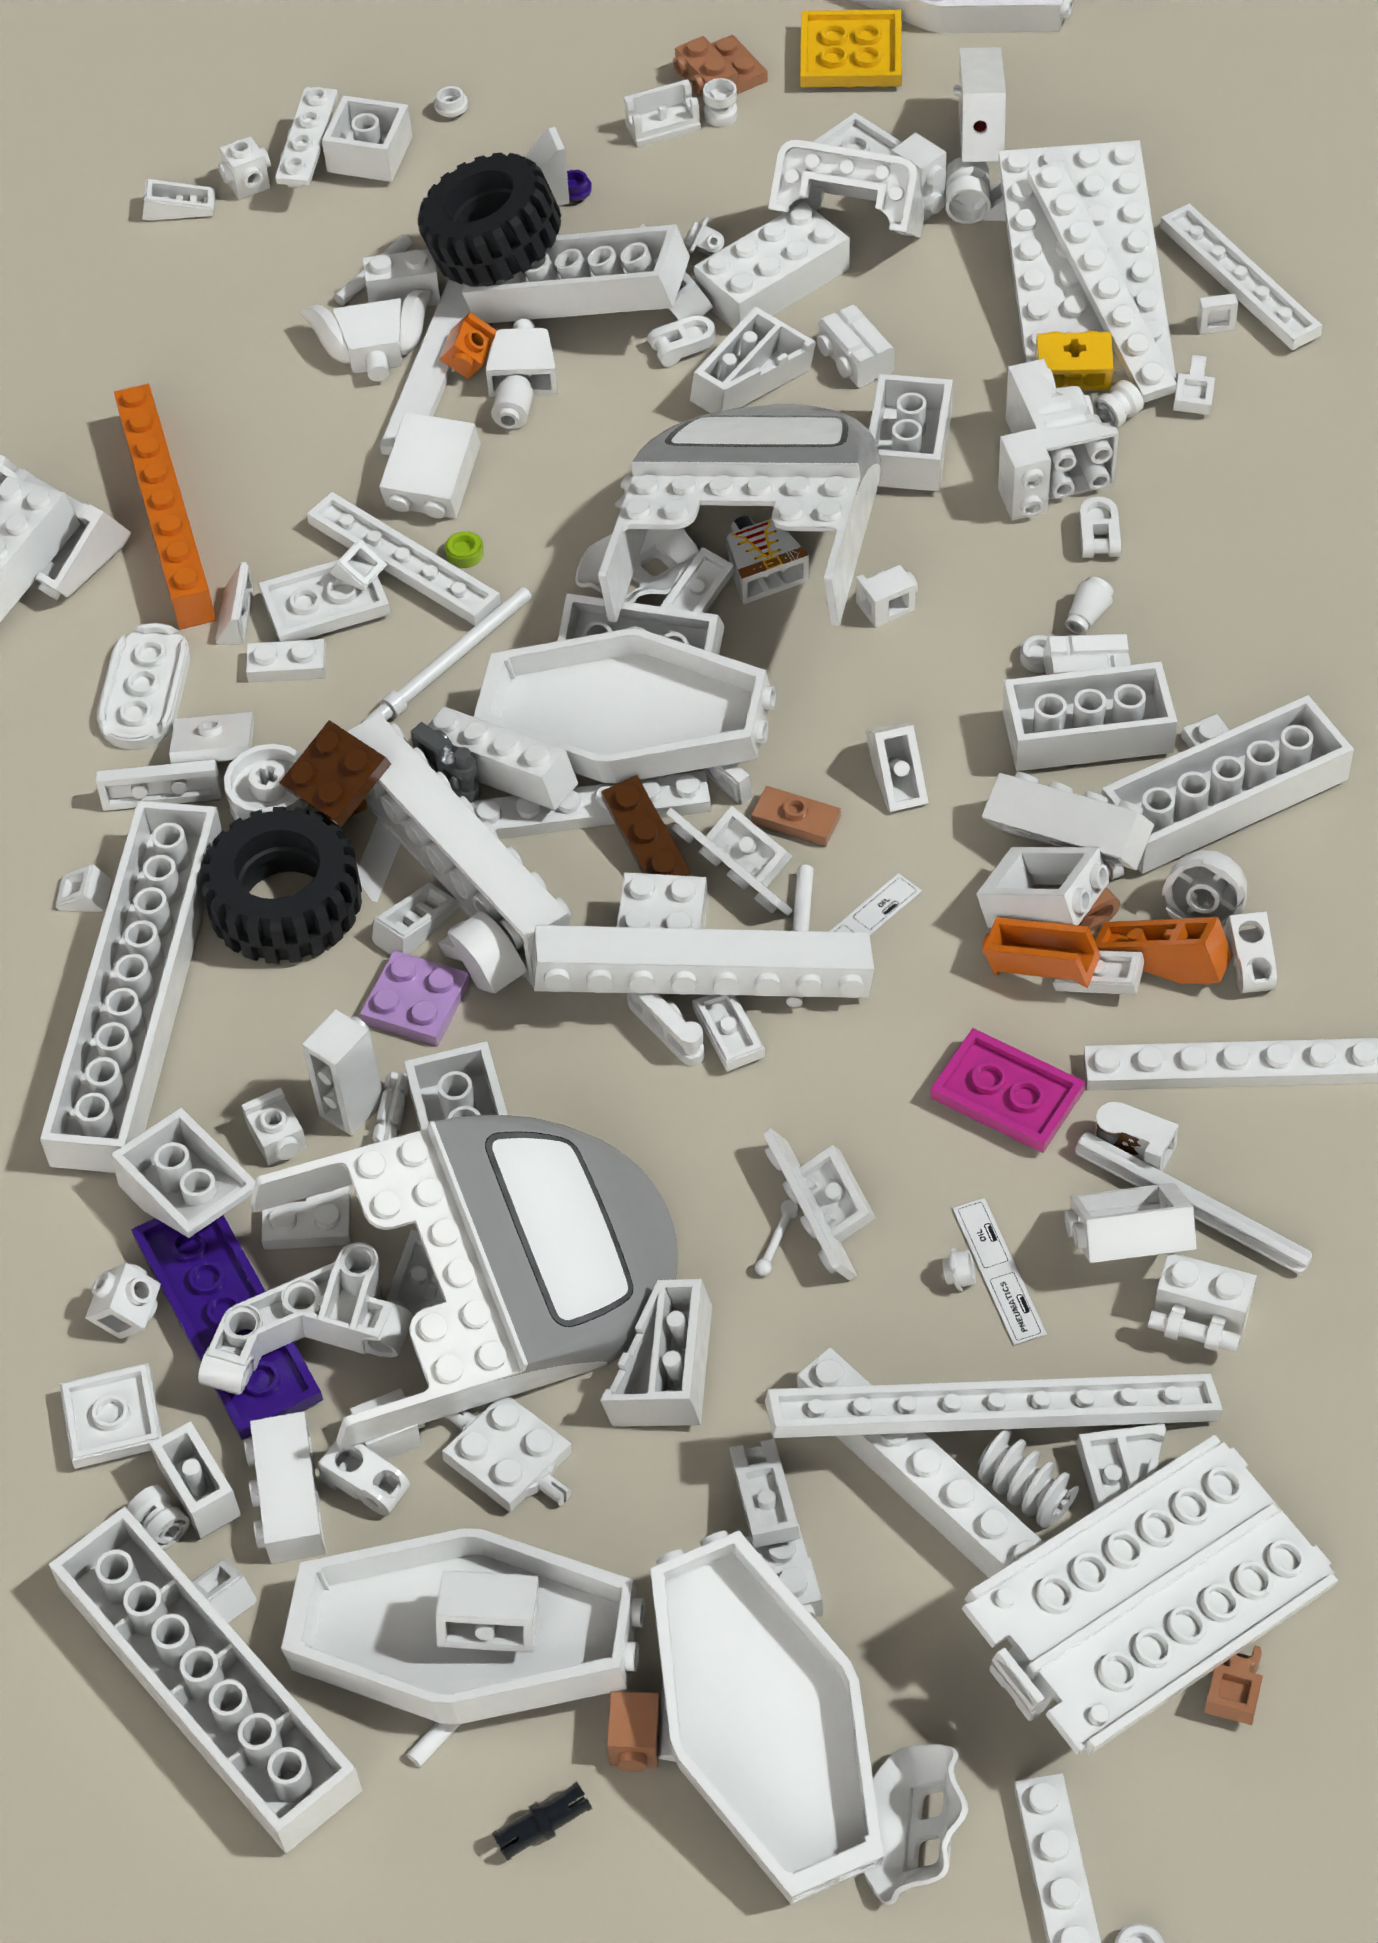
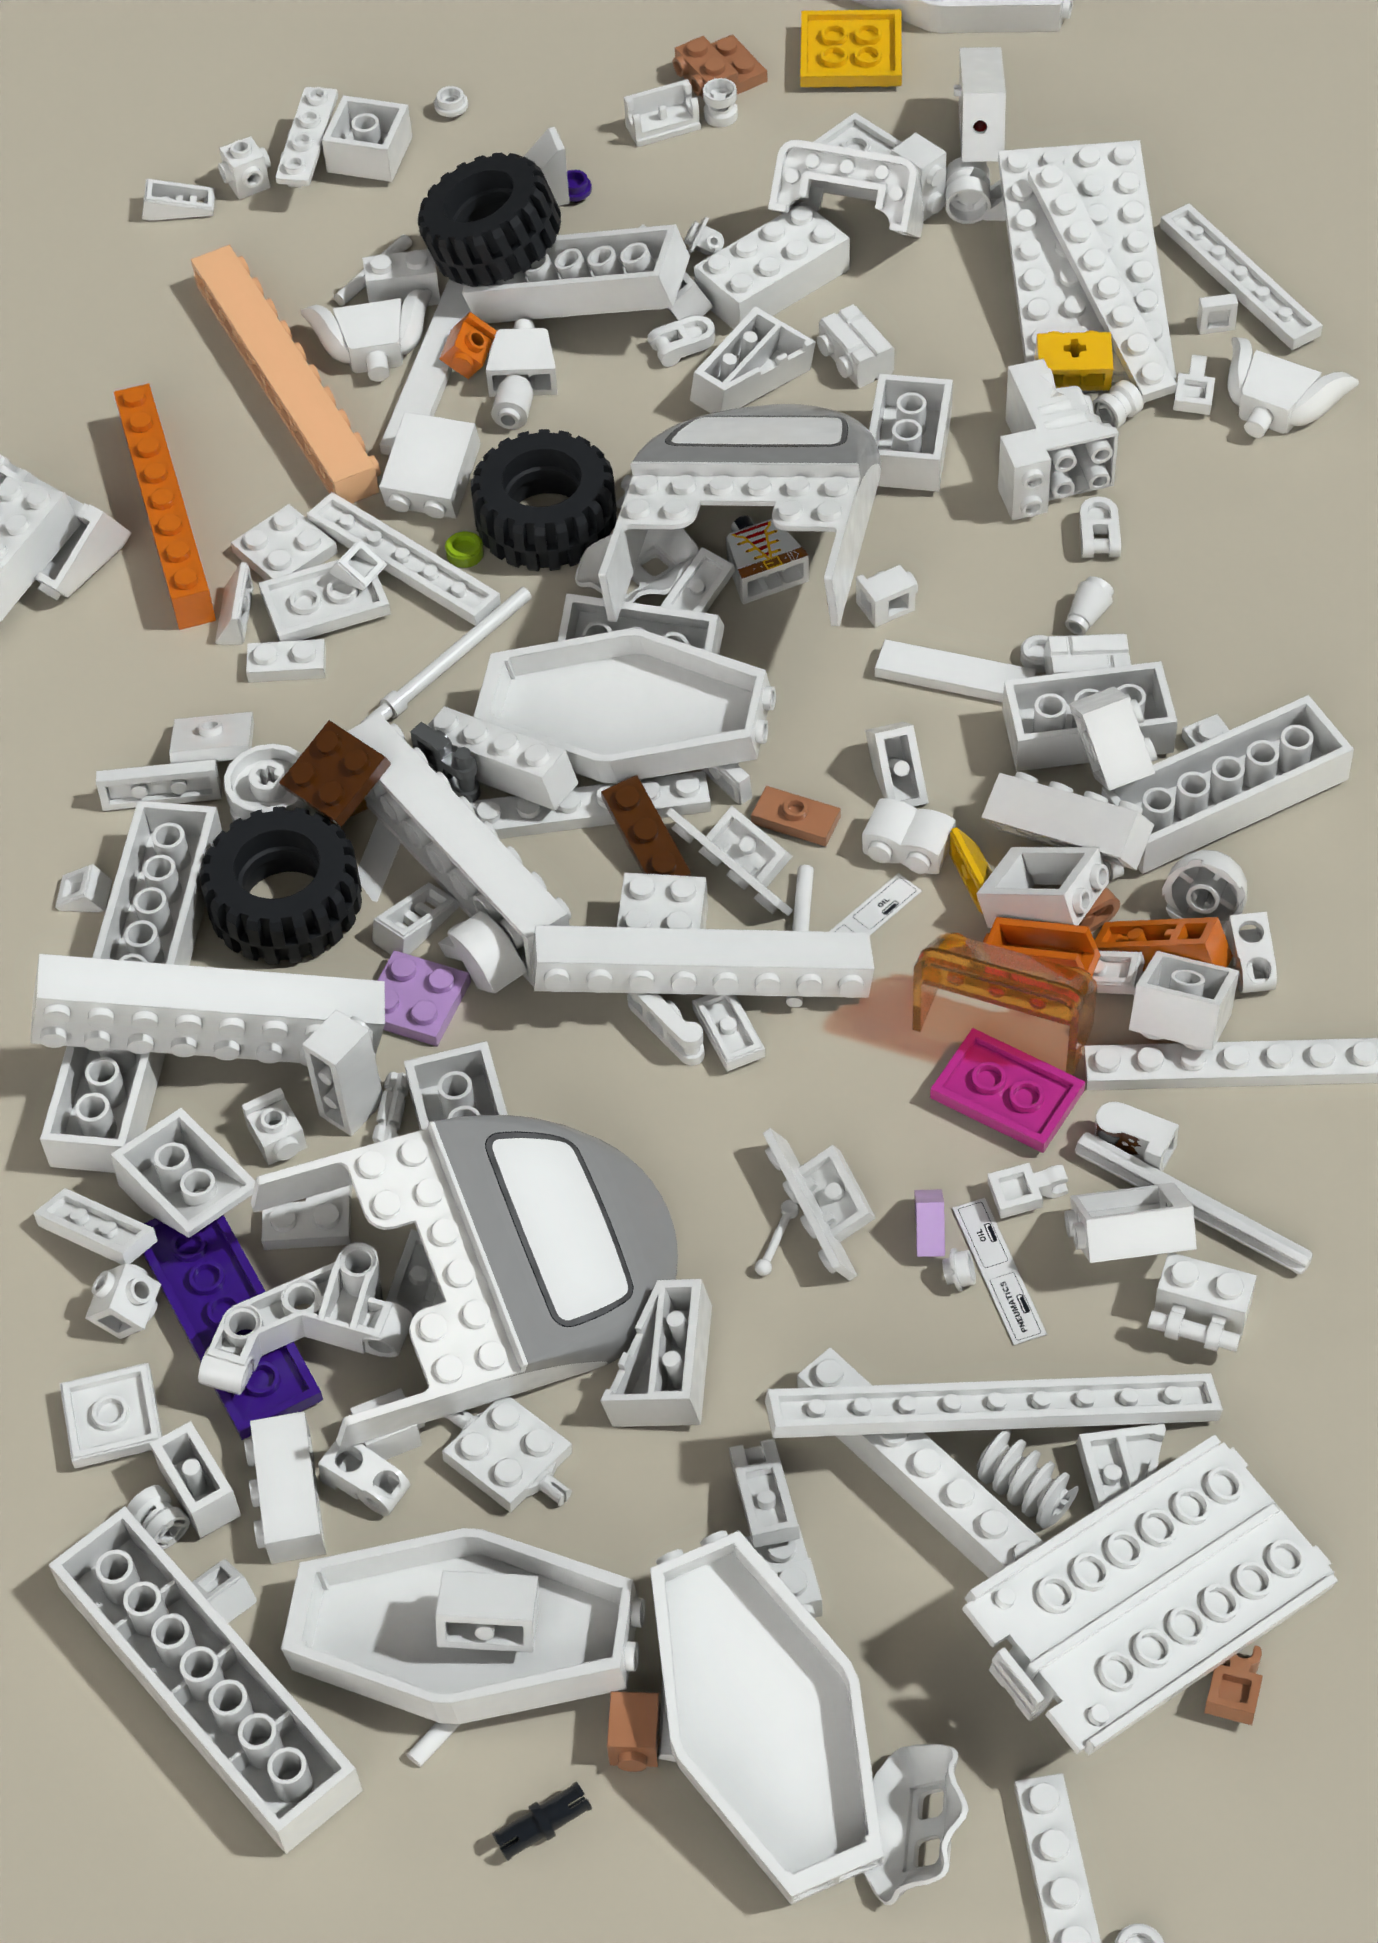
white tile [97,623,191,750] -> none
none -> white brick [30,954,385,1066]
none -> white plate [34,1188,157,1264]
none -> light nougat brick [191,245,381,503]
none -> white plate [231,504,338,581]
none -> black tyre [471,429,617,571]
none -> white brick [862,798,956,874]
none -> white tile [875,639,1036,703]
none -> clear orange windscreen [912,932,1097,1076]
none -> lavender piece [914,1189,945,1257]
none -> yellow slope [949,827,992,914]
none -> white plate [987,1163,1068,1219]
none -> white brick [1069,686,1157,791]
none -> white brick [1129,951,1239,1051]
none -> white torso [1227,337,1359,438]

